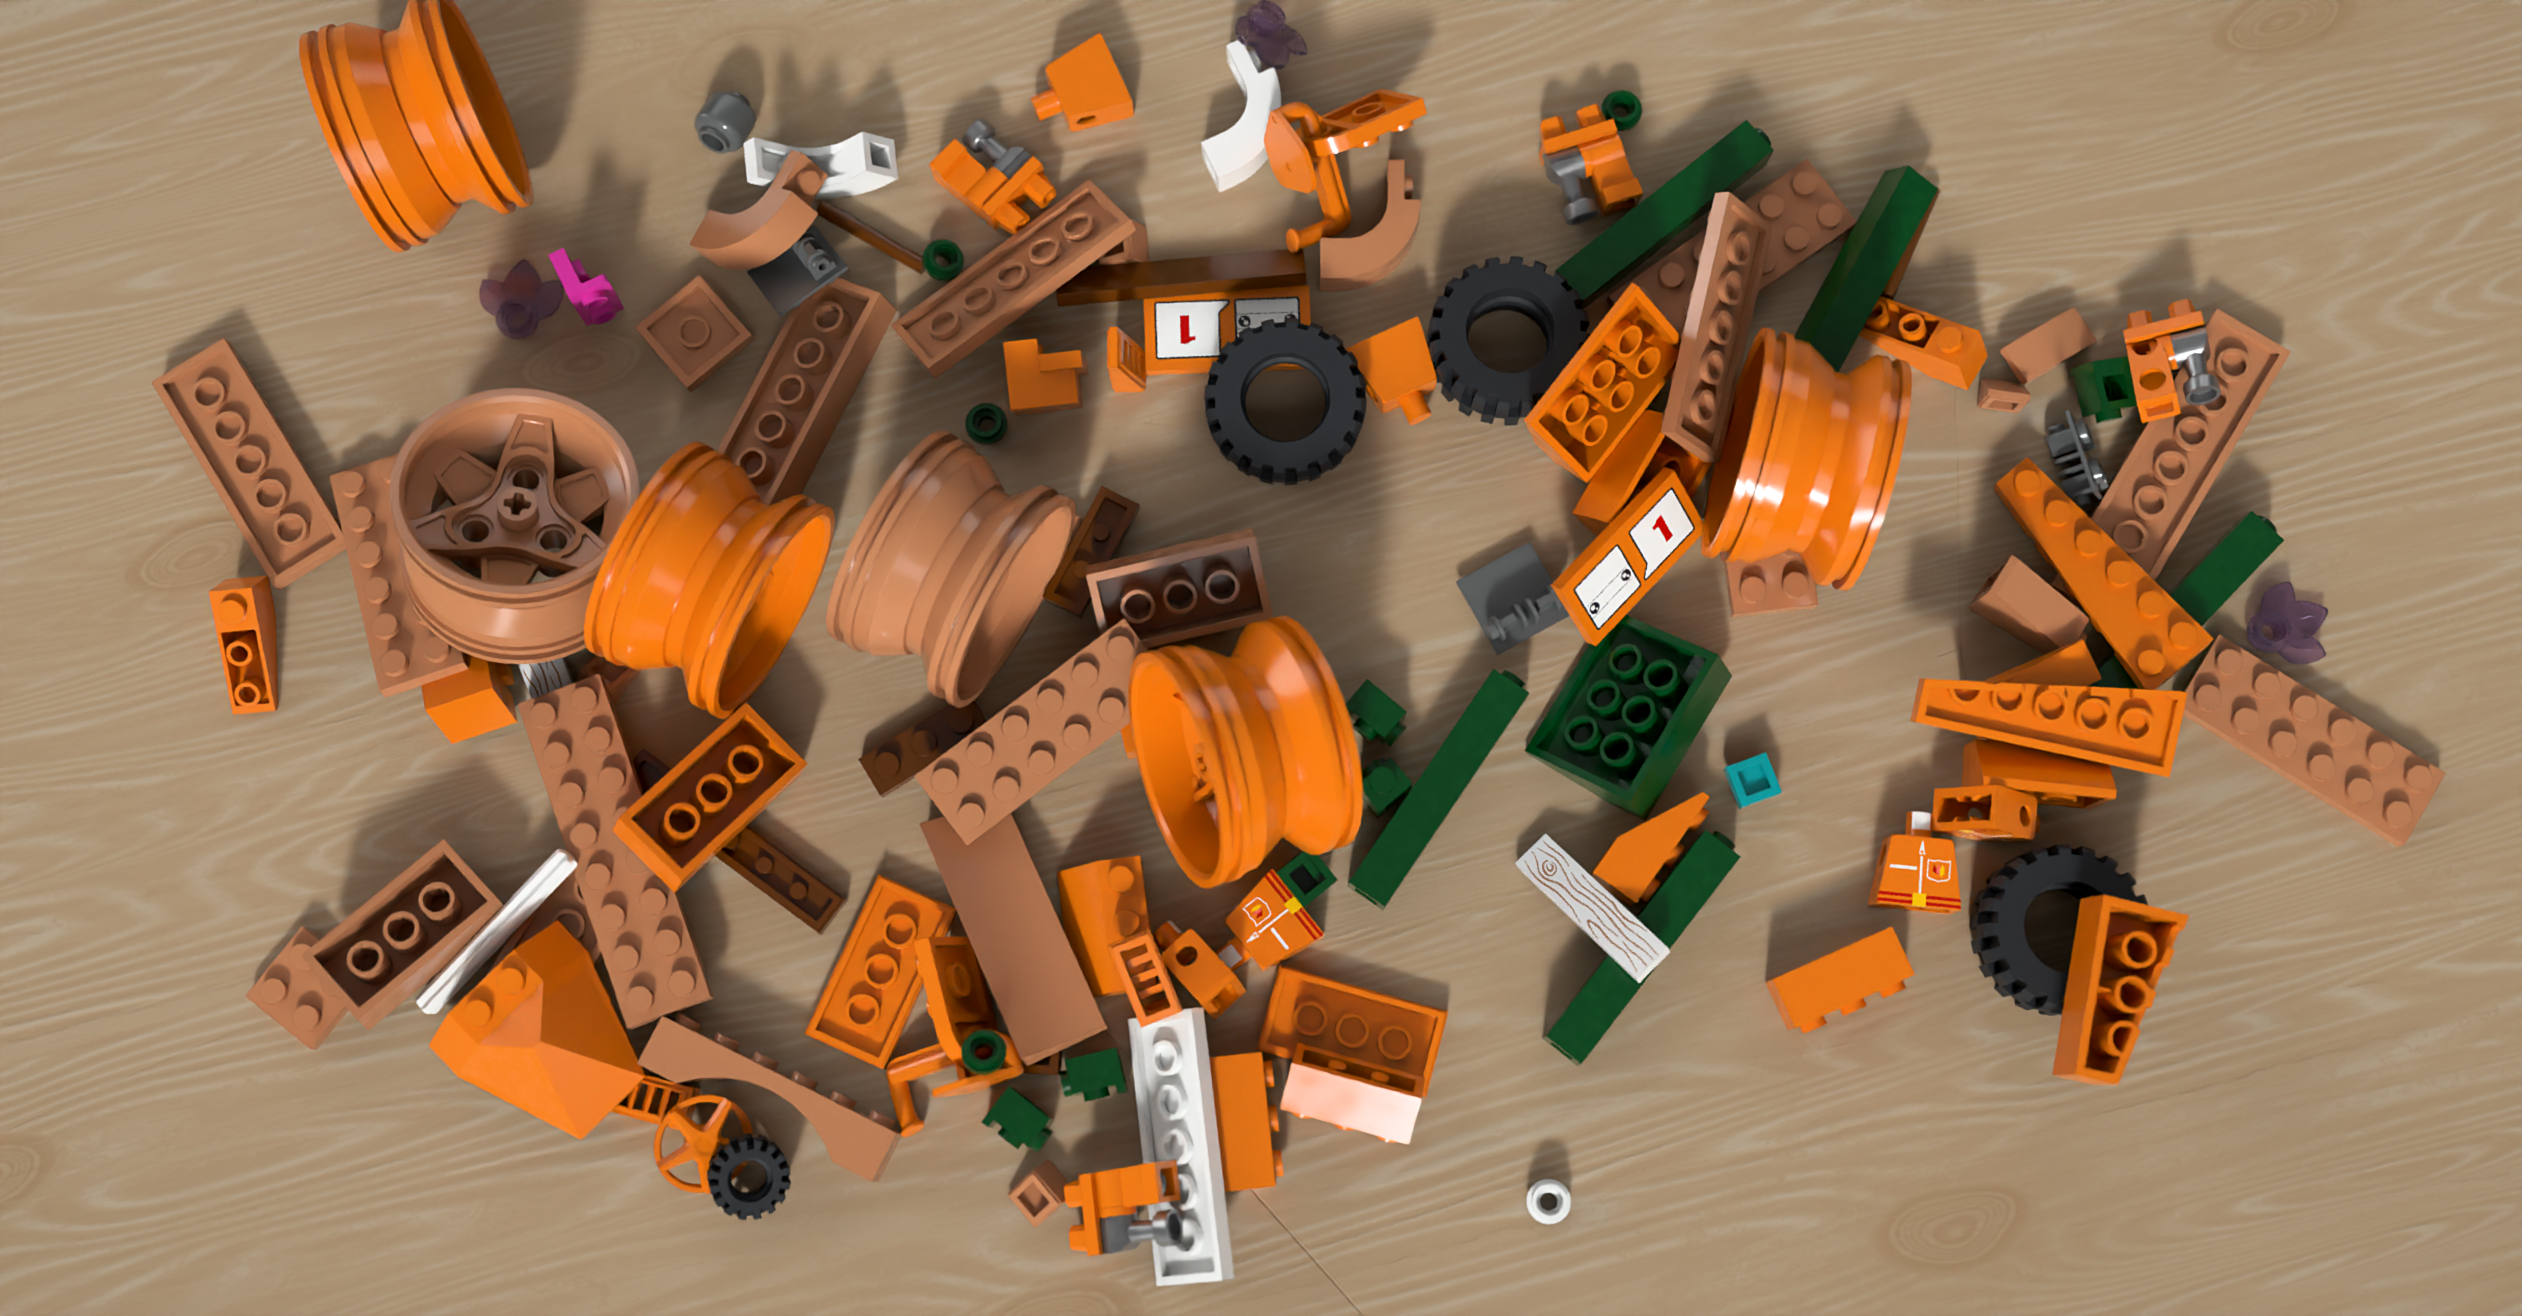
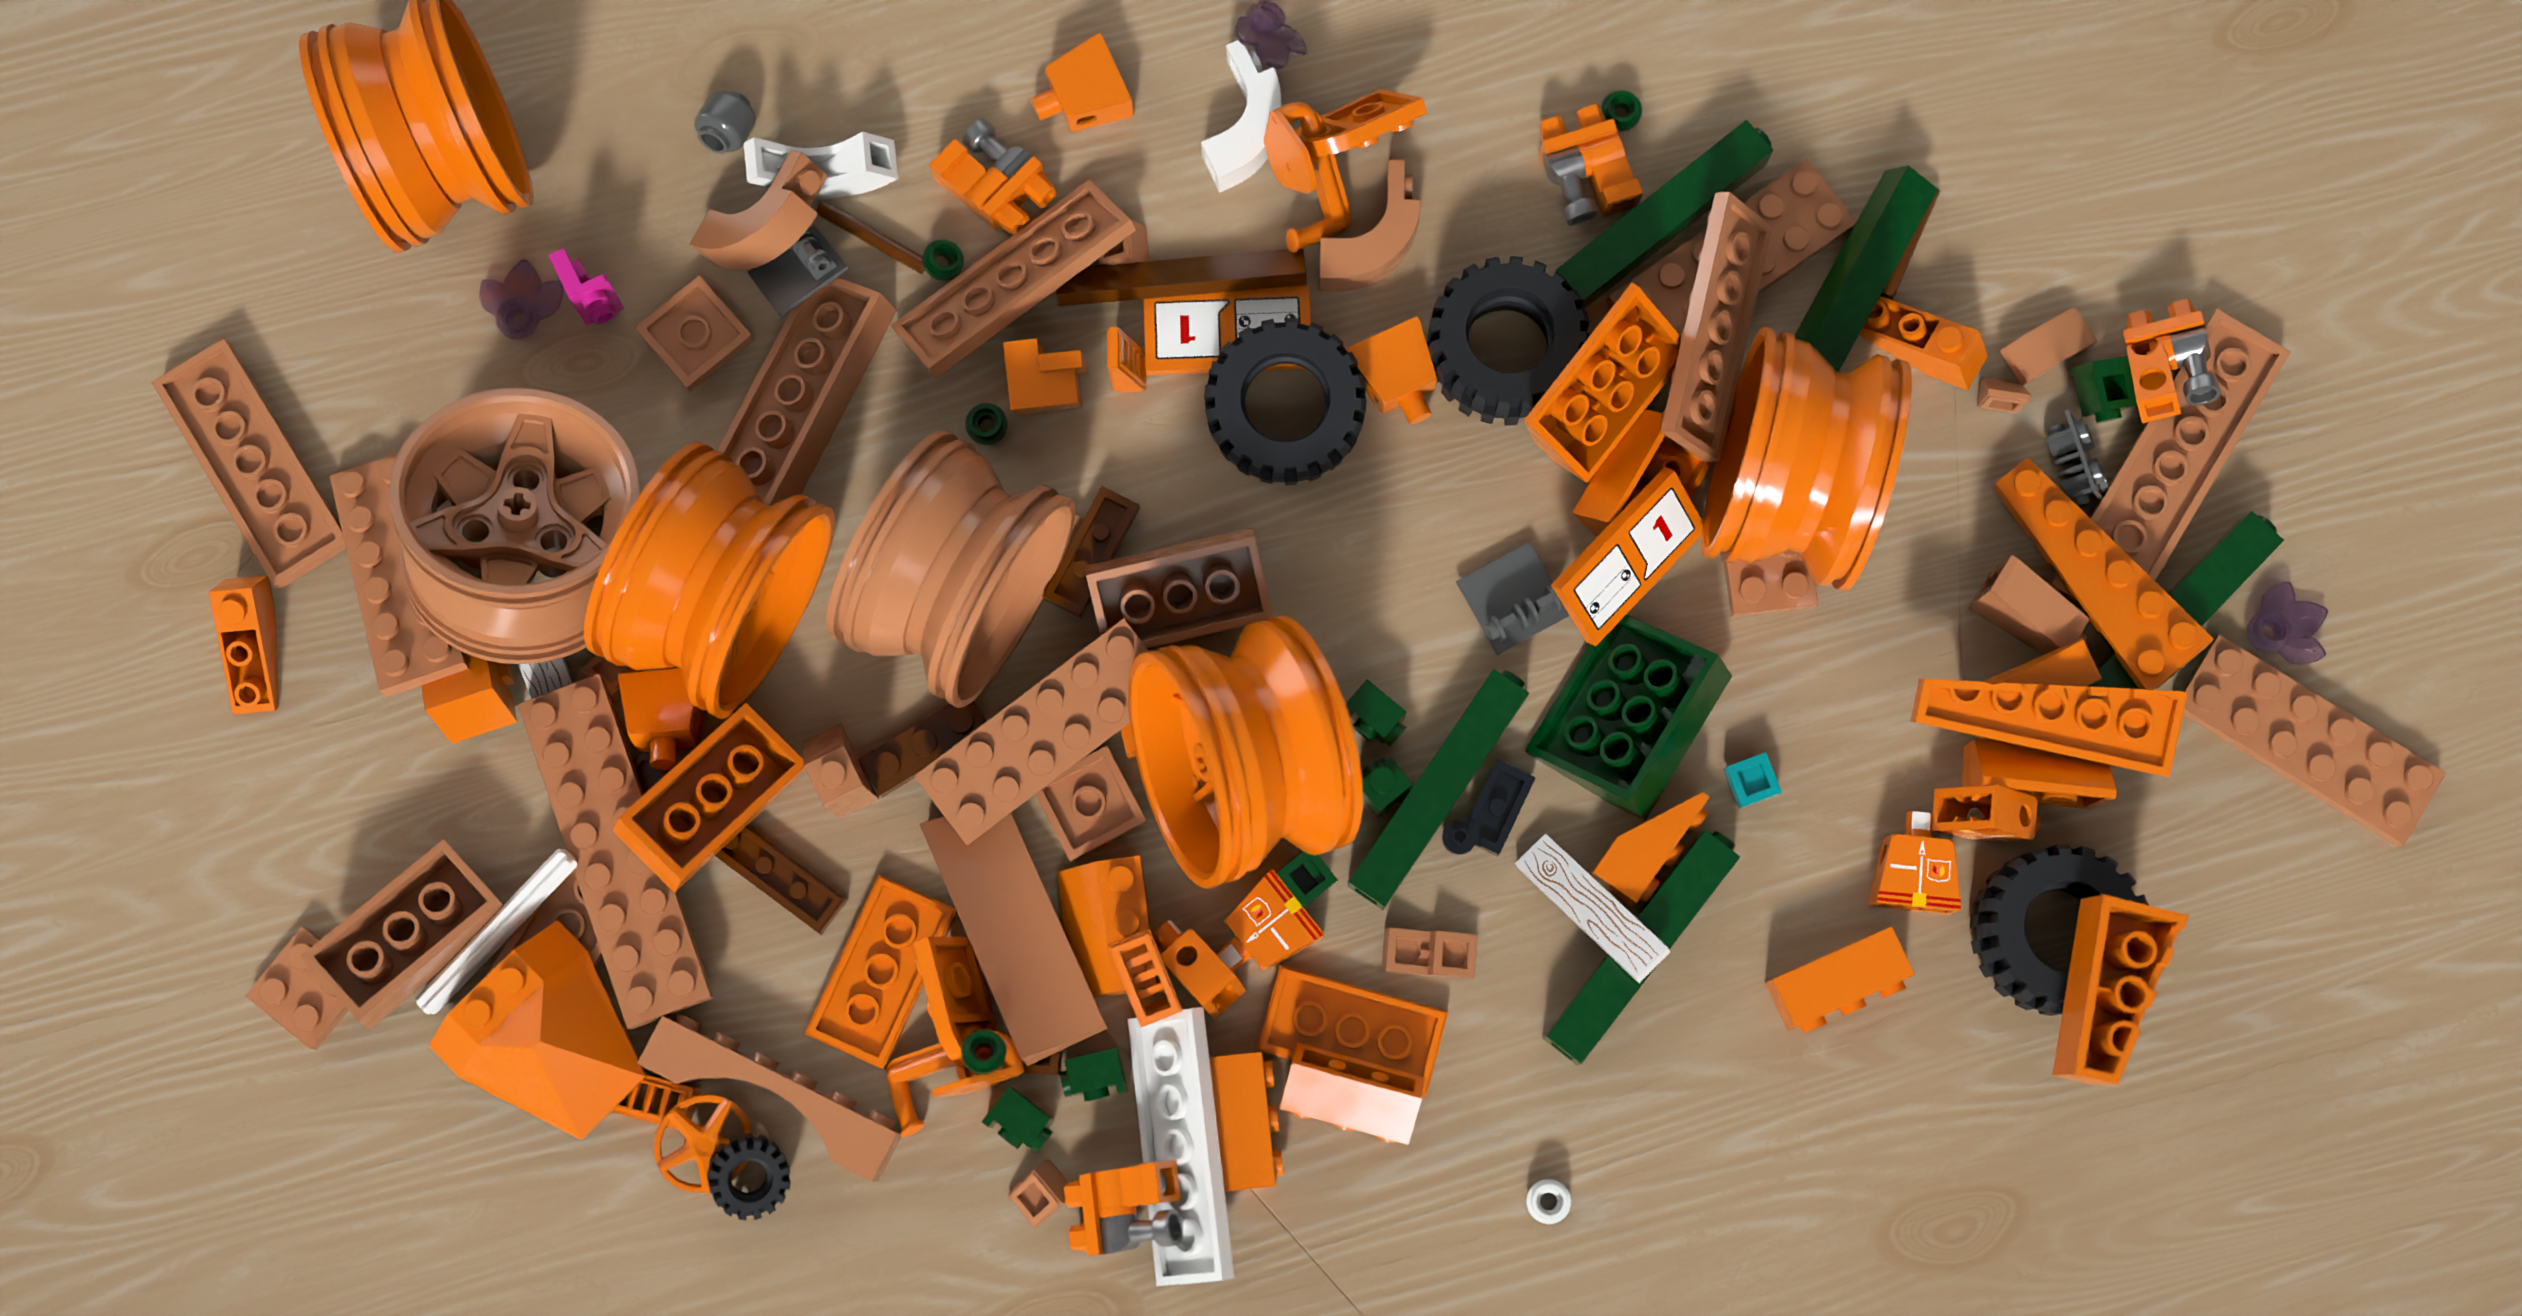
none -> orange torso [618,668,705,770]
none -> nougat slope [802,723,878,818]
none -> nougat plate [1035,745,1147,863]
none -> nougat slope [1381,927,1478,979]
none -> black hinge [1442,759,1536,857]

